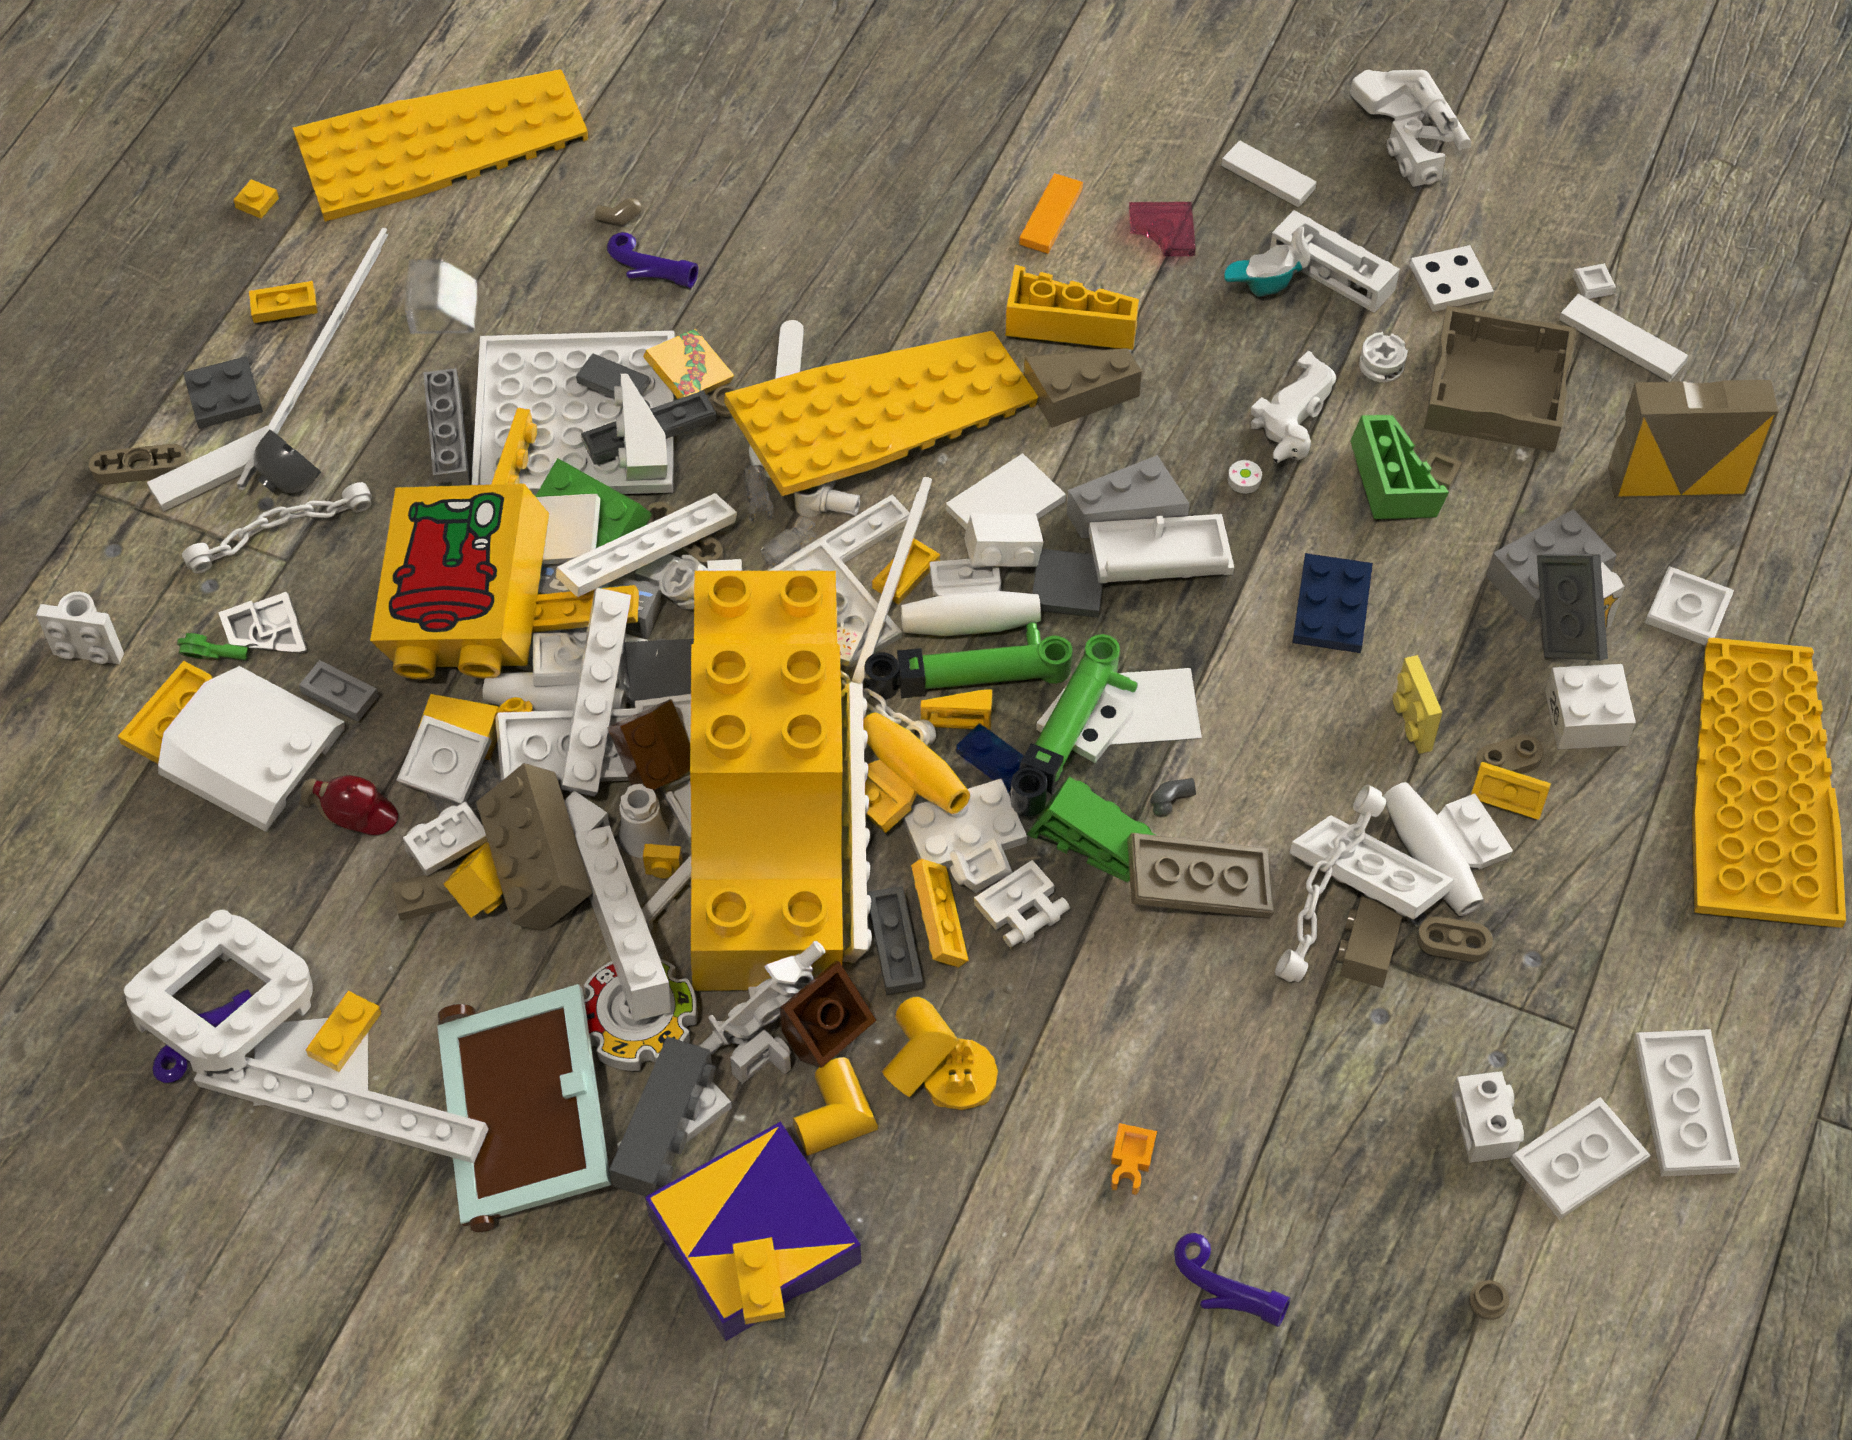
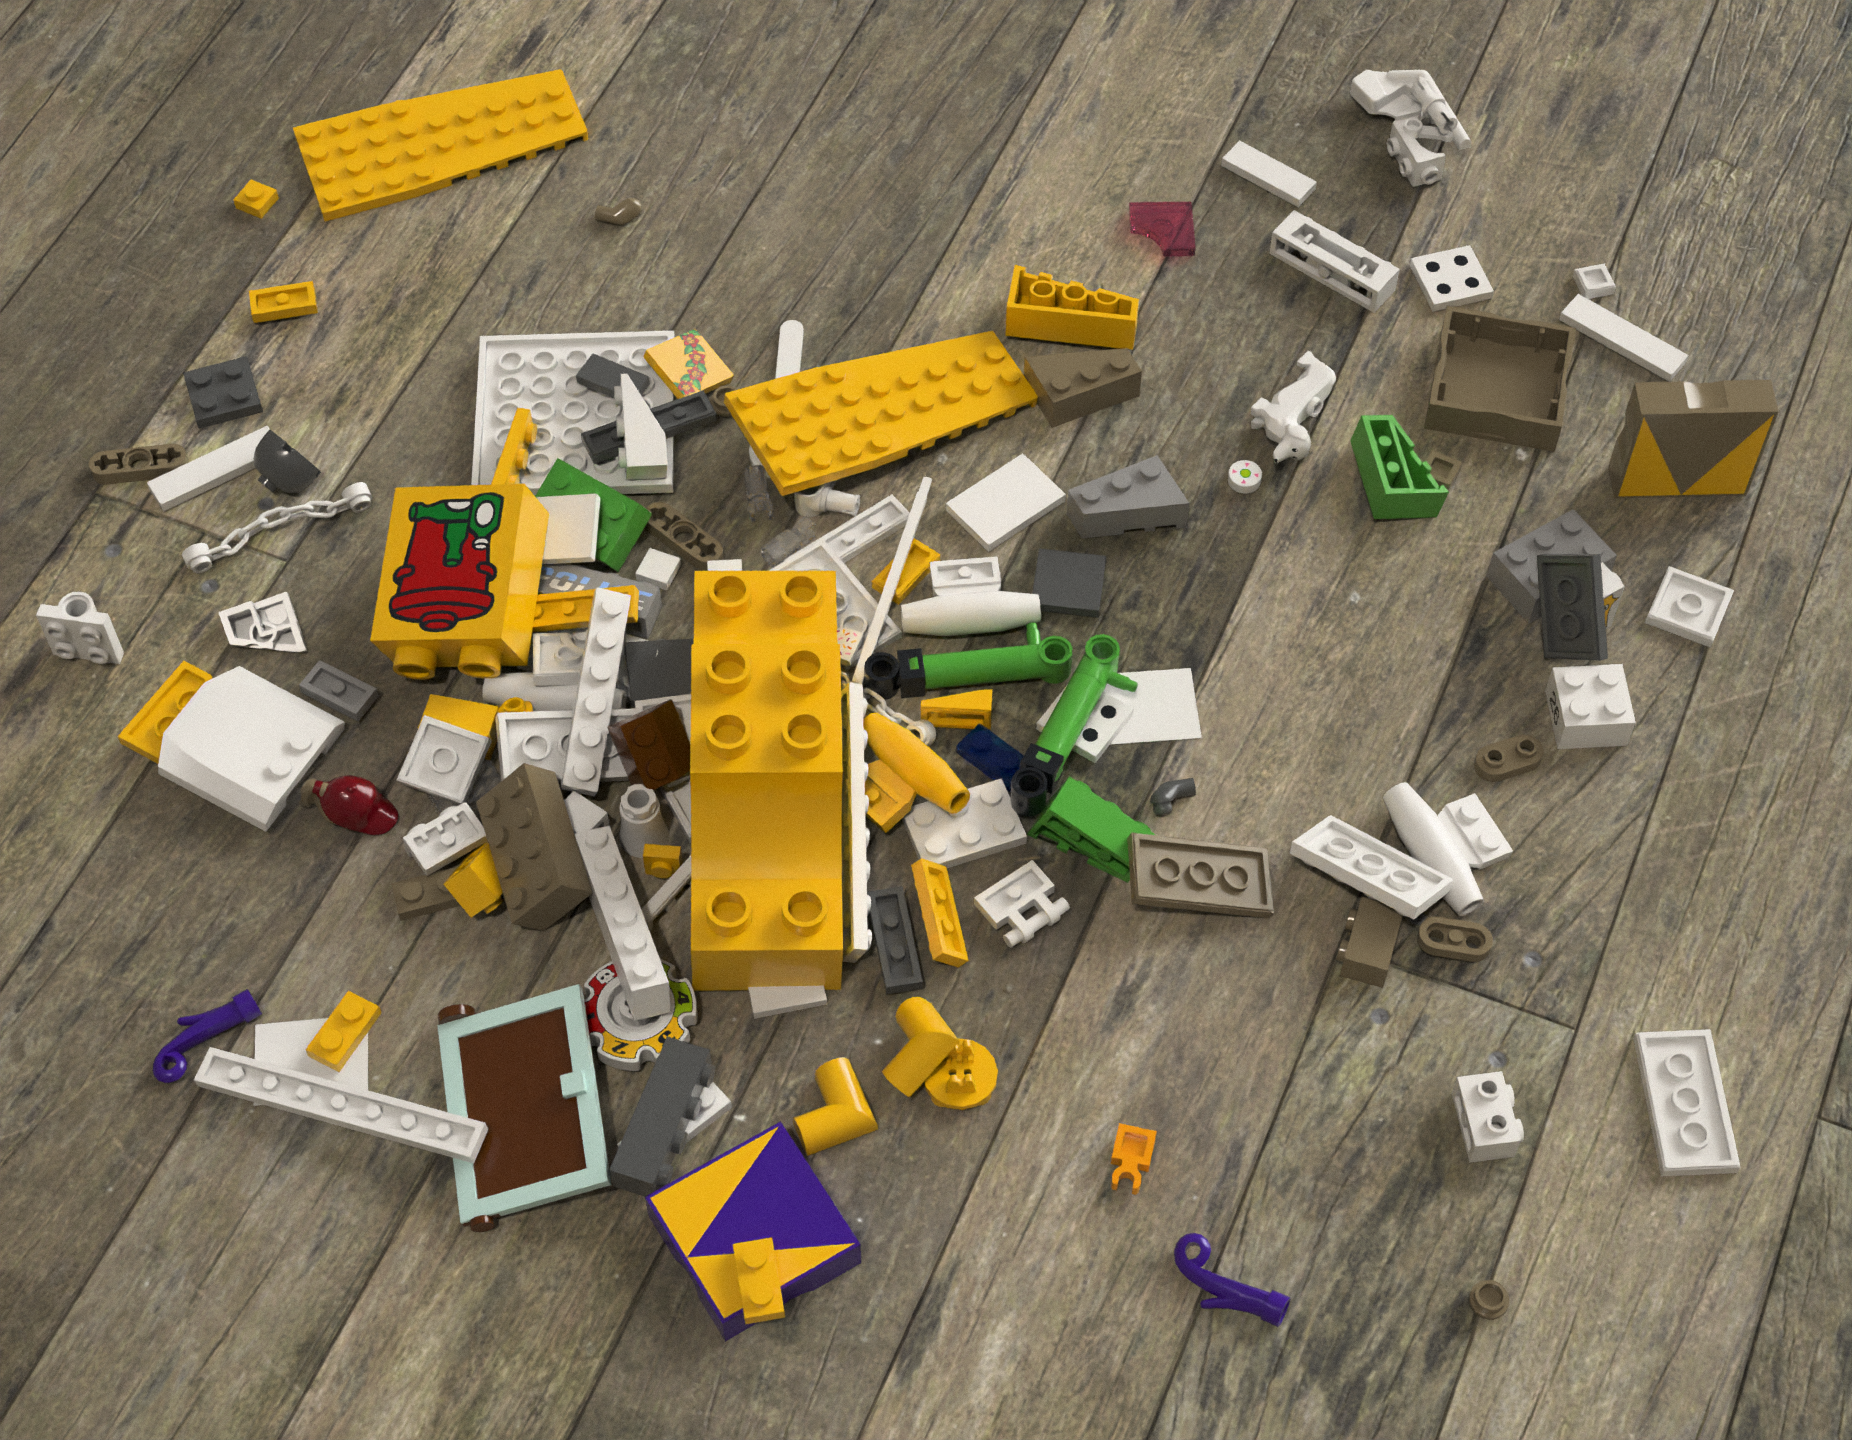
white plate [124,910,313,1076] -> none
bright green plate [177,633,248,661] -> none
white piece [237,228,388,490] -> none
clear slope [405,259,478,334] -> none
light grey brick [423,368,471,486] -> none
white plate [556,493,737,597] -> none
dark purple plant [607,232,698,288] -> none
white wheel [659,555,710,609] -> none
white plate [698,941,826,1055] -> none
white bracket [730,1029,791,1084] -> none
reddish brown slope [780,961,877,1068] -> none
white bracket [949,838,1013,893] -> none
white brick [964,513,1044,567] -> none
light orange tile [1019,173,1083,254] -> none
white container [1088,514,1234,583] -> none
hair [1224,226,1311,297] -> none
white piece [1275,784,1386,982] -> none
dark blue plate [1292,553,1373,653] -> none
white wheel [1359,332,1408,382] -> none
light yellow plate [1393,655,1442,754] -> none
yellow plate [1471,762,1551,820] -> none
white tile [1510,1097,1651,1220] -> none
yellow wing [1692,638,1846,928] -> none

